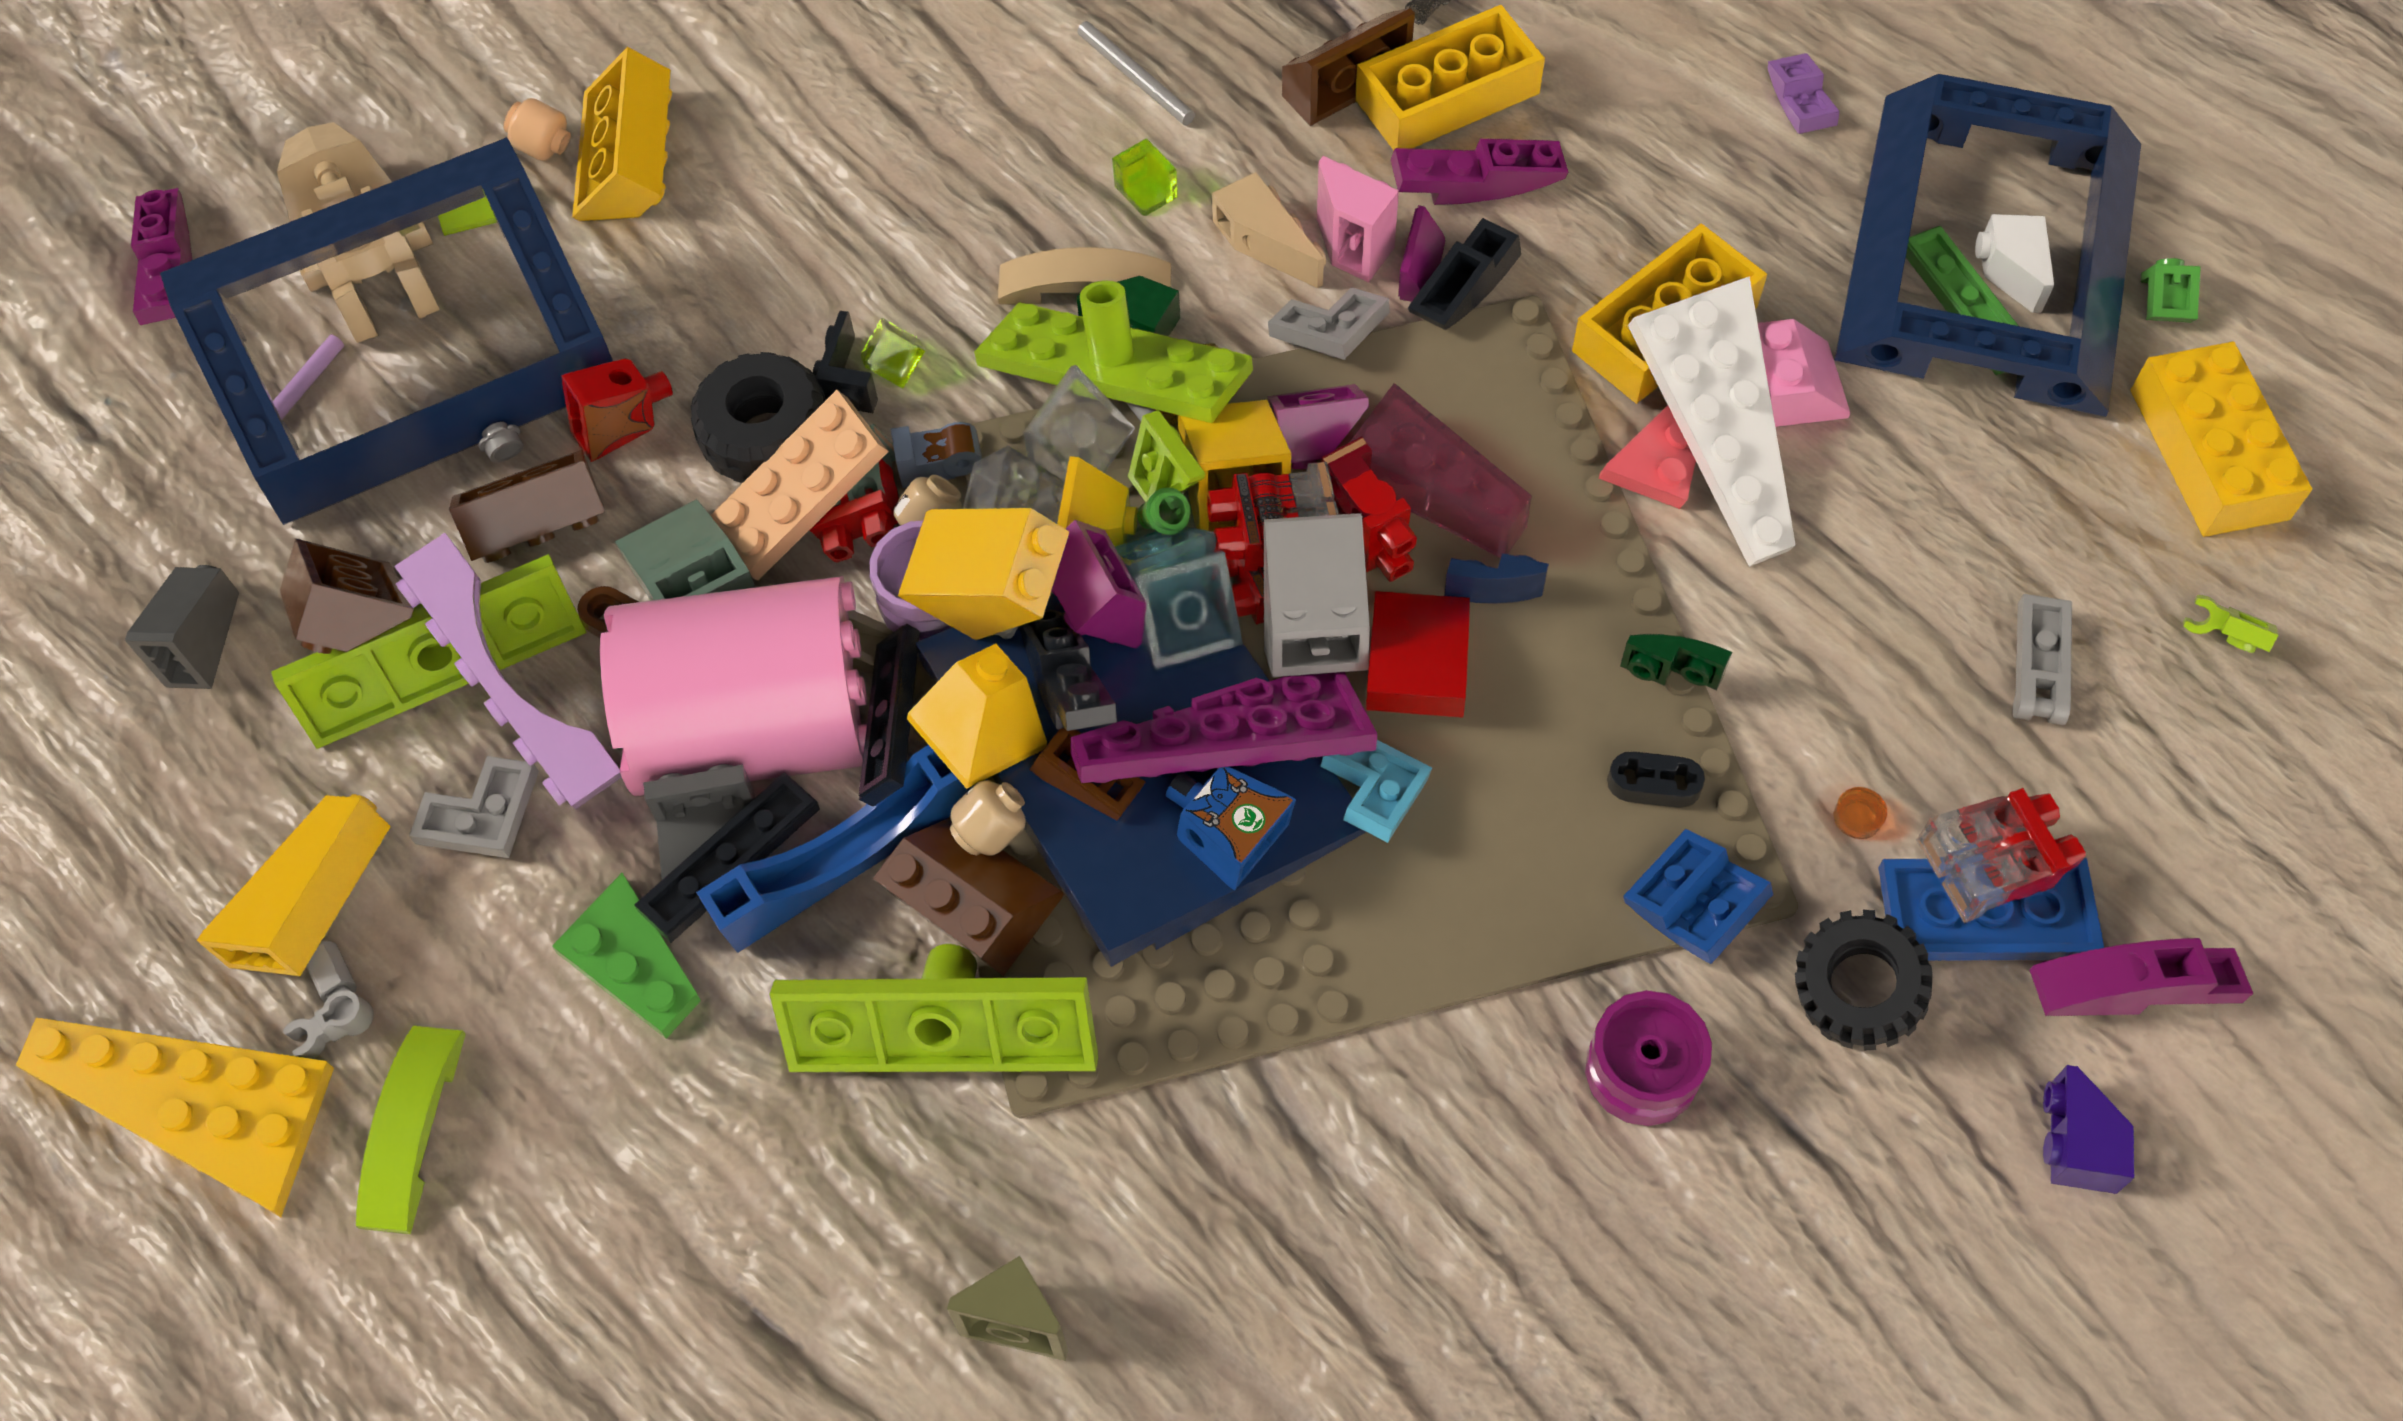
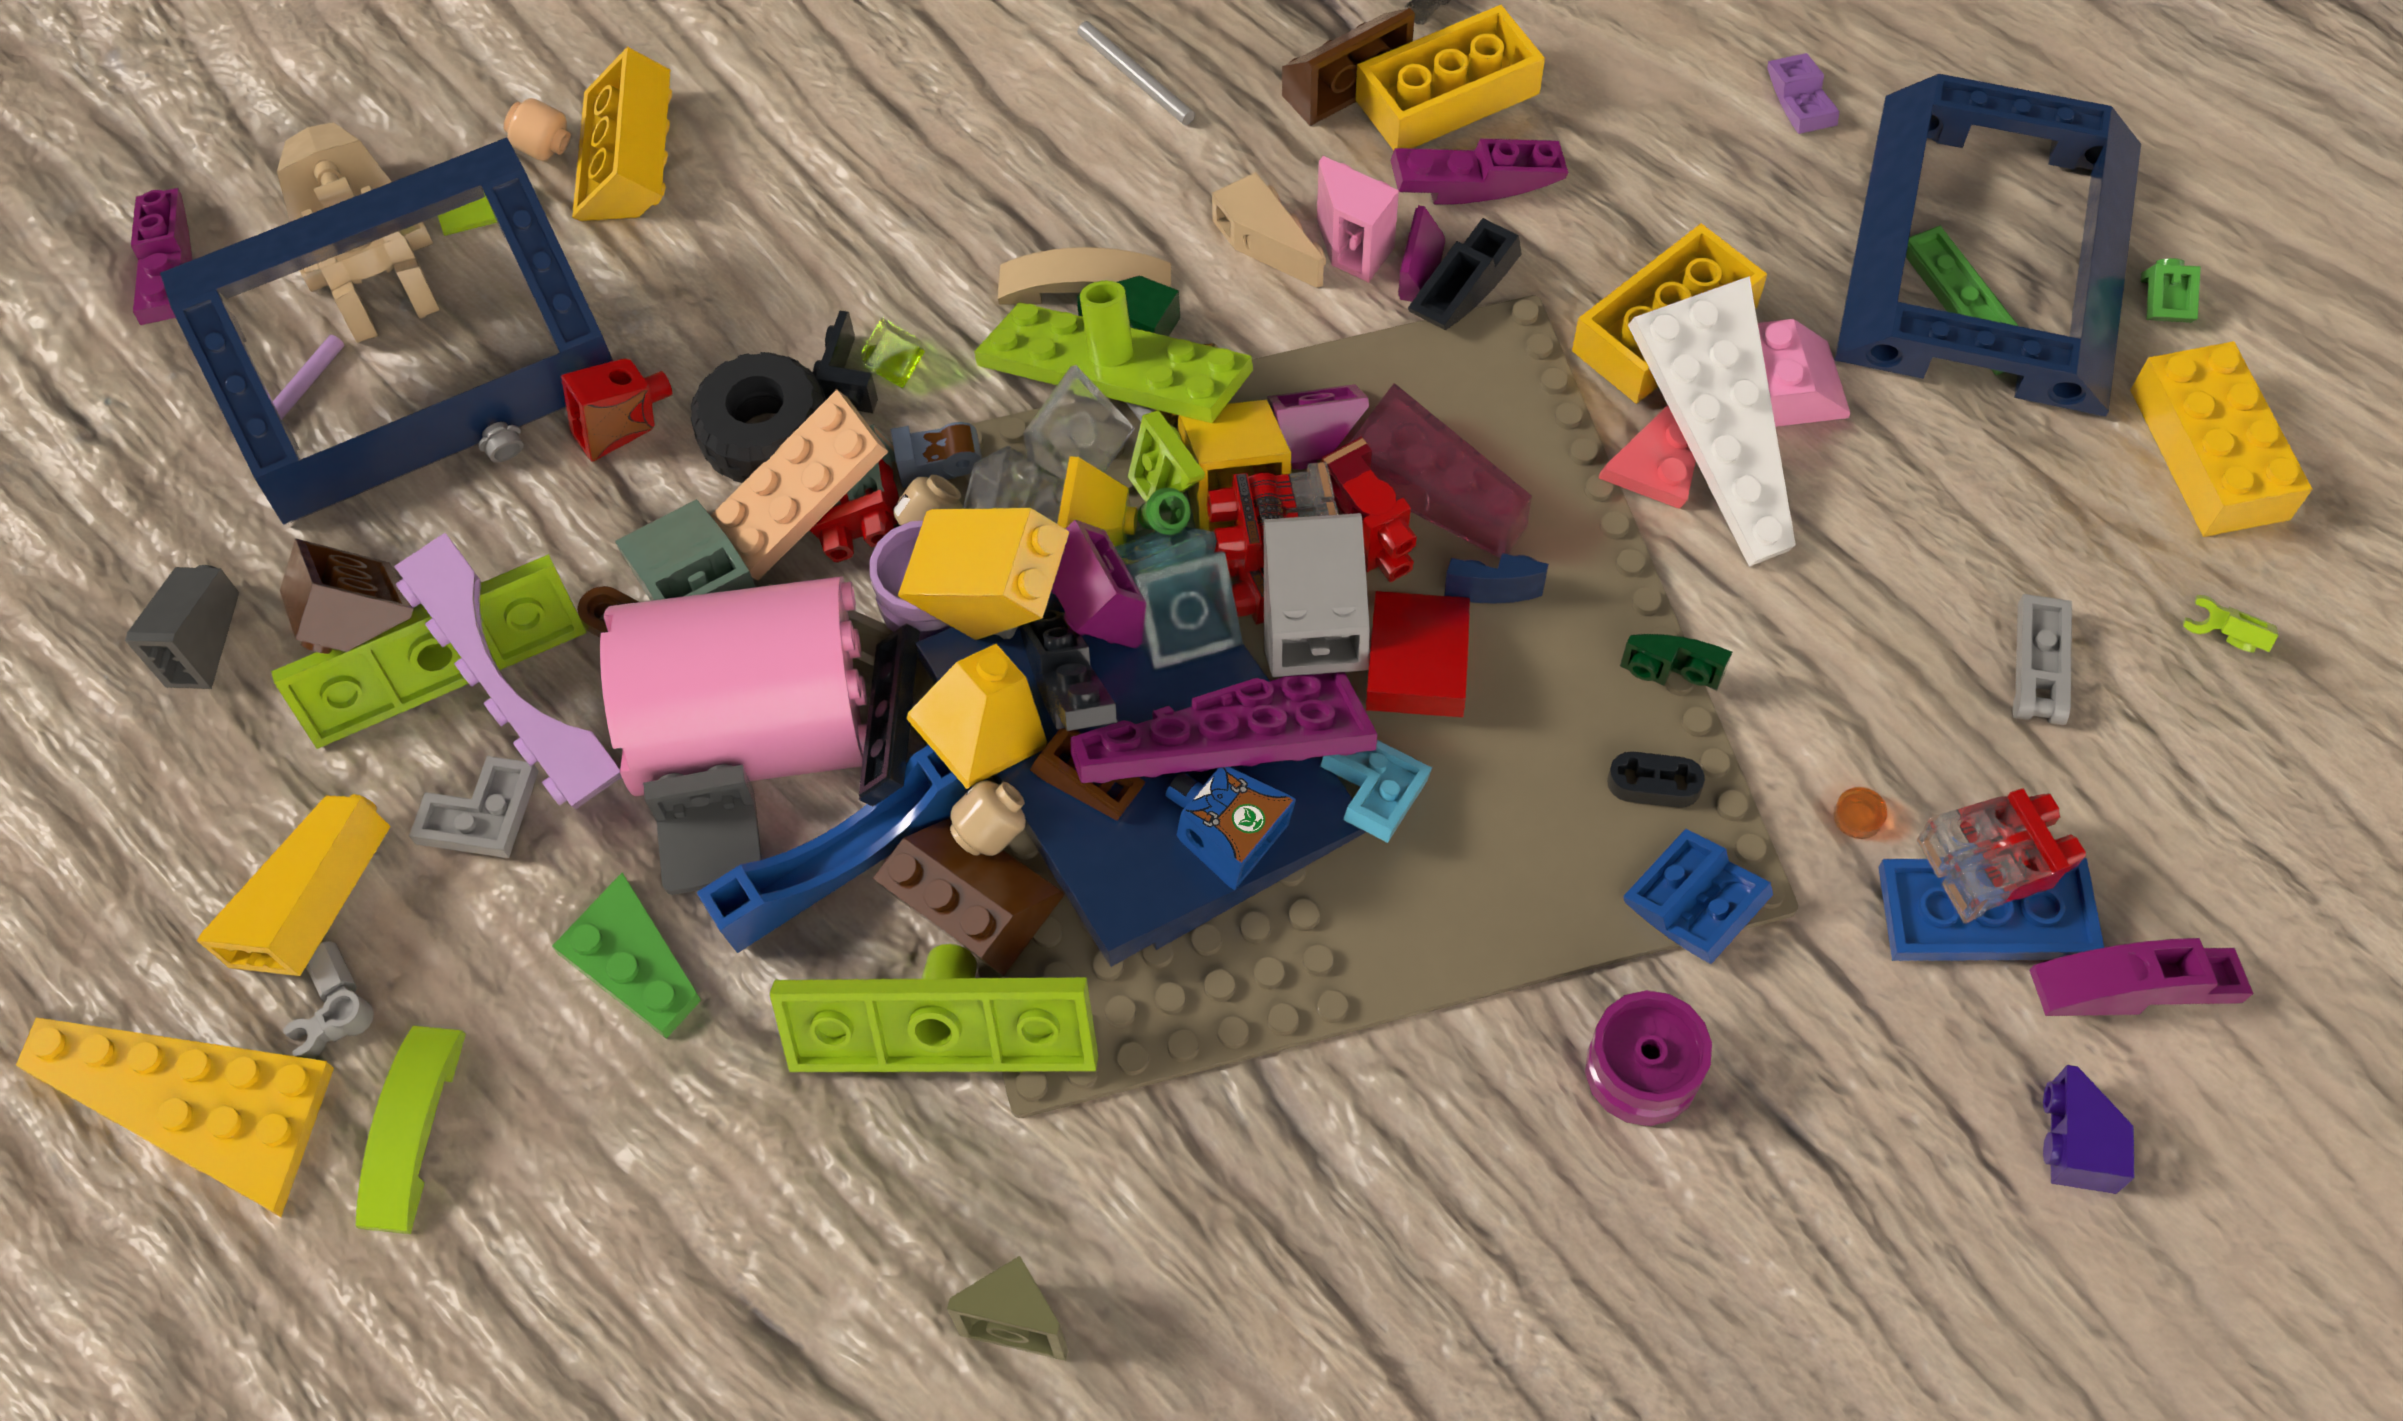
reddish brown slope [449,450,605,563] -> none
black tile [634,772,820,943] -> none
clear neon green panel [1112,138,1178,216] -> none
light grey plate [1268,287,1390,360] -> none
black tyre [1795,909,1933,1051] -> none
white slope [1975,214,2054,313] -> none

